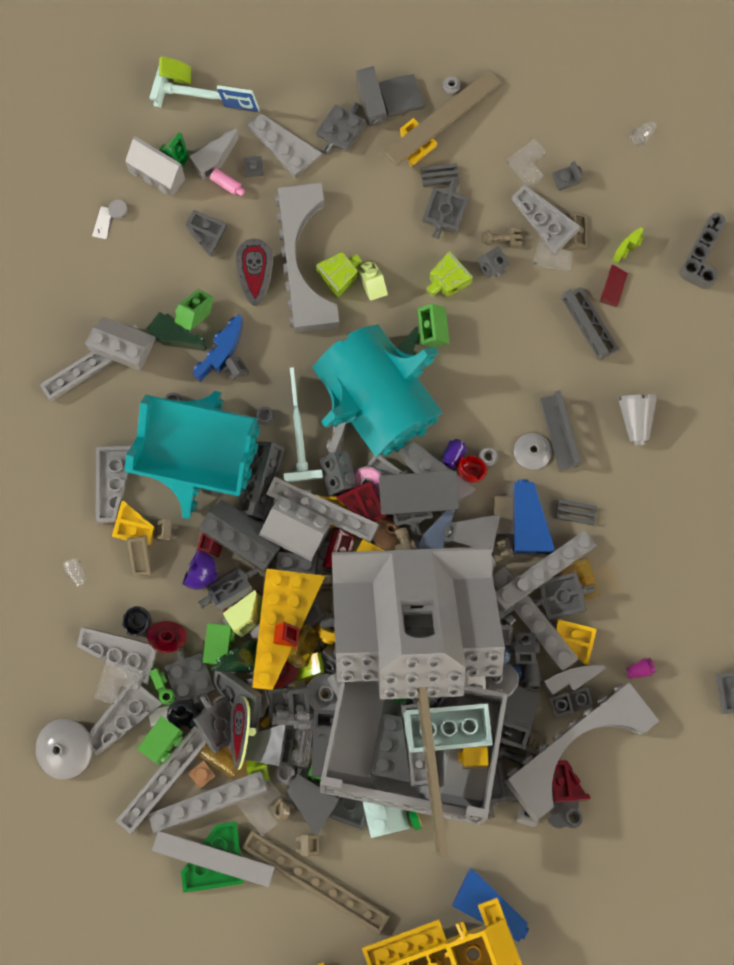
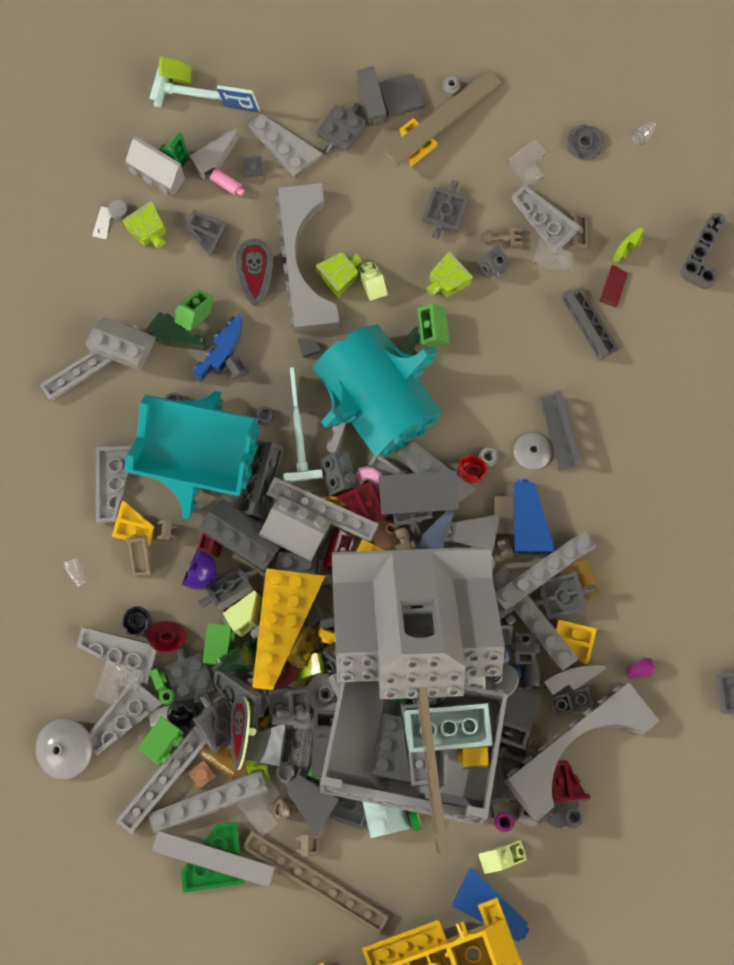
red slope [273,622,300,647] -> none
dark grey tile [421,163,459,187] -> none
dark purple brick [442,439,467,469] -> none
dark grey bracket [552,161,583,191] -> none
dark grey tile [555,499,597,526] -> none
light grey cone [618,394,657,445] -> none
none -> lime torso [122,201,166,249]
none -> dark grey tile [298,338,321,358]
none -> yellowish green slope [479,840,527,874]
none -> magenta cone [494,811,515,832]
none -> dark grey tile [567,124,603,160]

